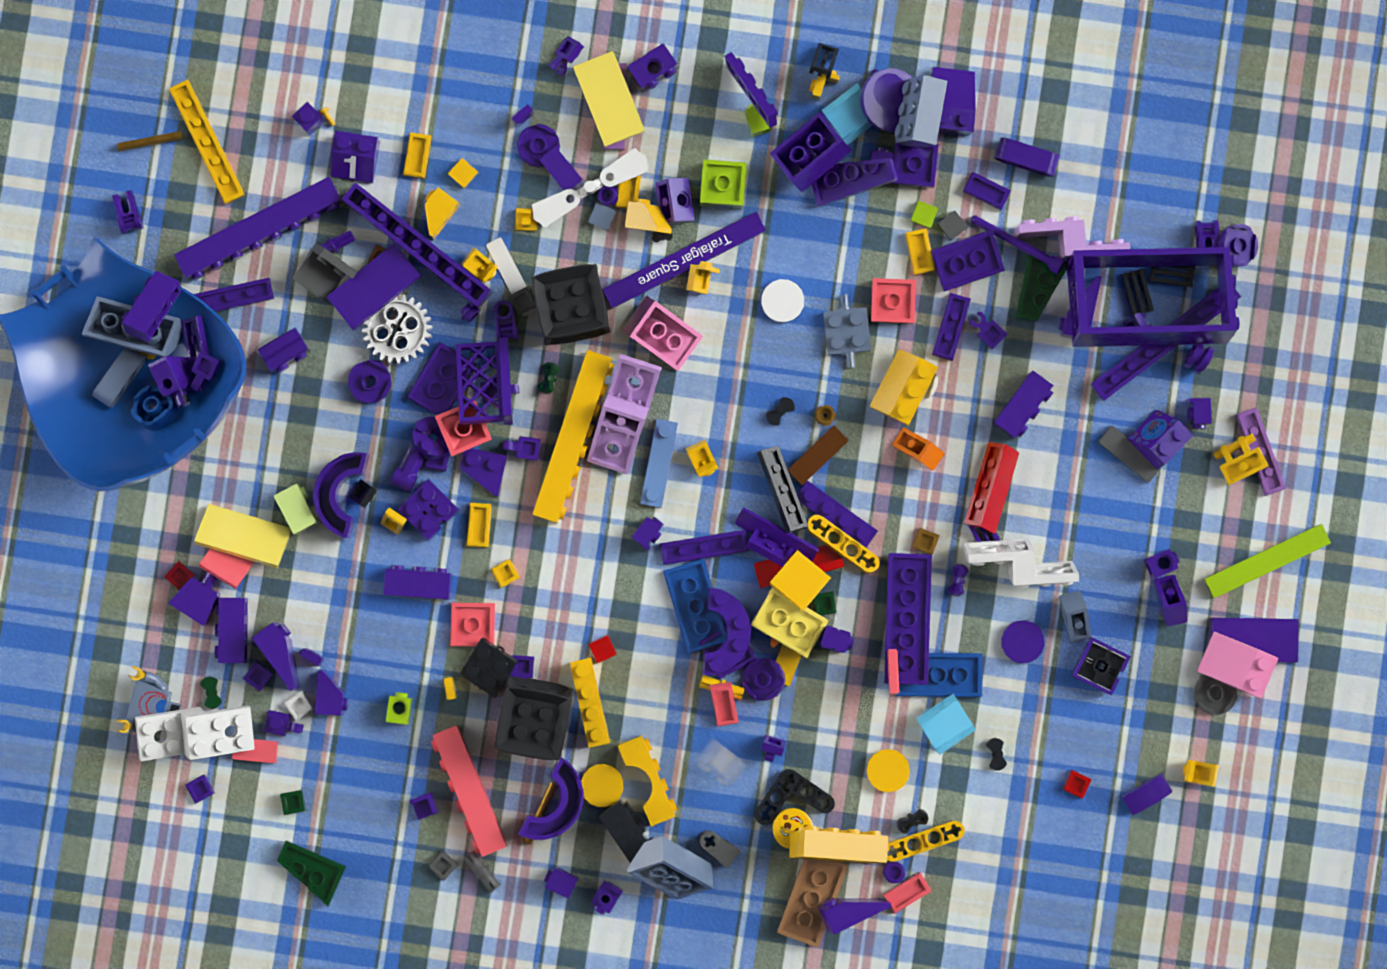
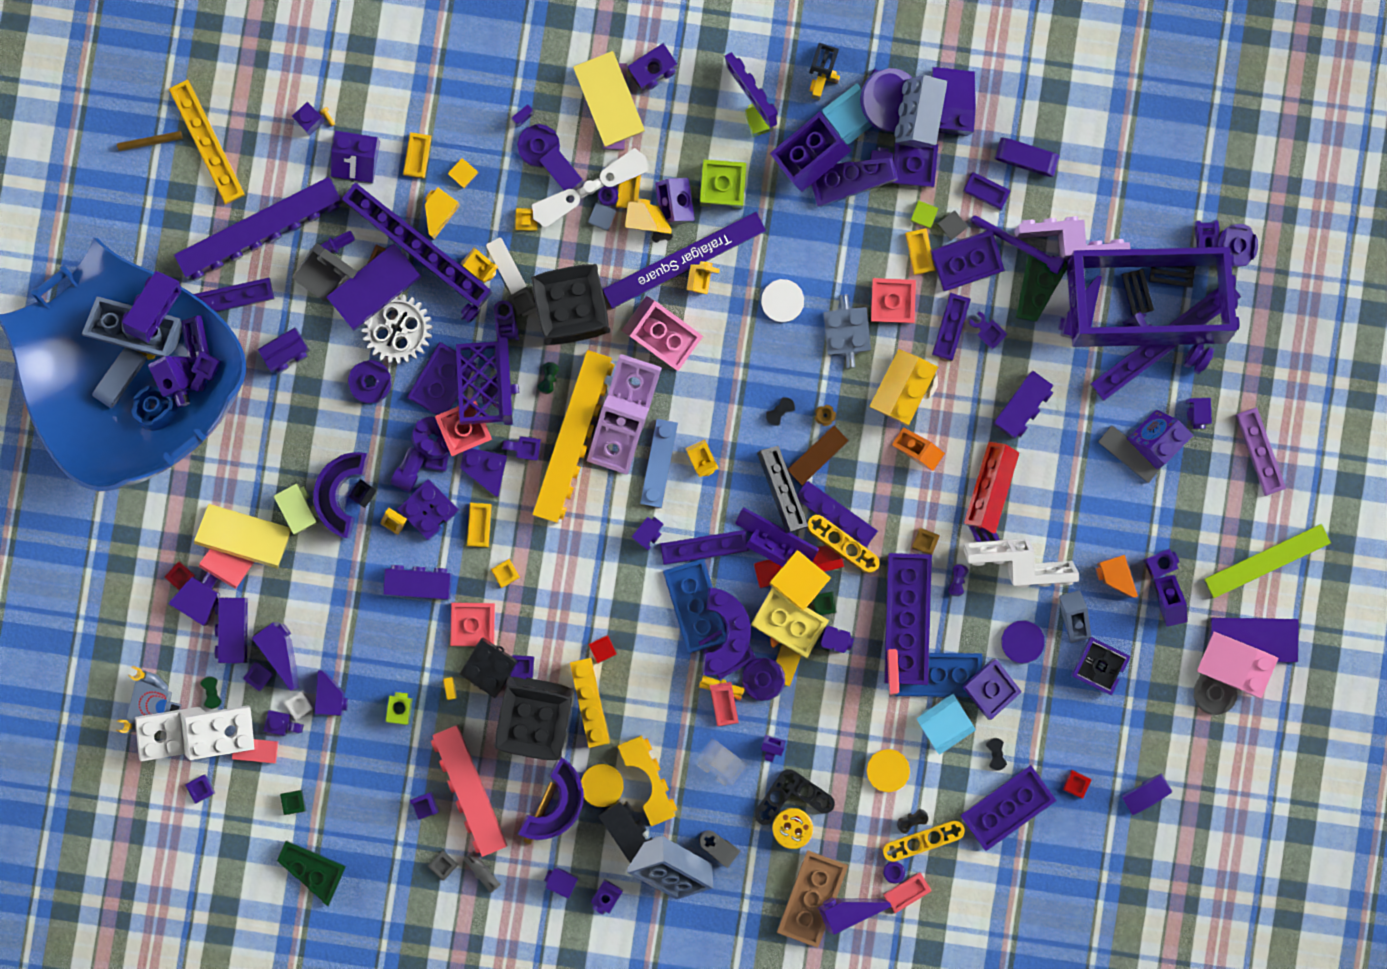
dark purple piece [112,190,144,235] -> none
dark purple tile [300,648,325,666] -> none
dark purple plate [549,36,584,76] -> none
yellow brick [789,826,888,864] -> none
yellow bracket [1183,760,1219,787] -> none
yellow plate [1213,433,1269,485] -> none
none -> dark purple plate [960,765,1057,851]
none -> dark purple plate [962,658,1022,720]
none -> orange slope [1095,555,1138,598]

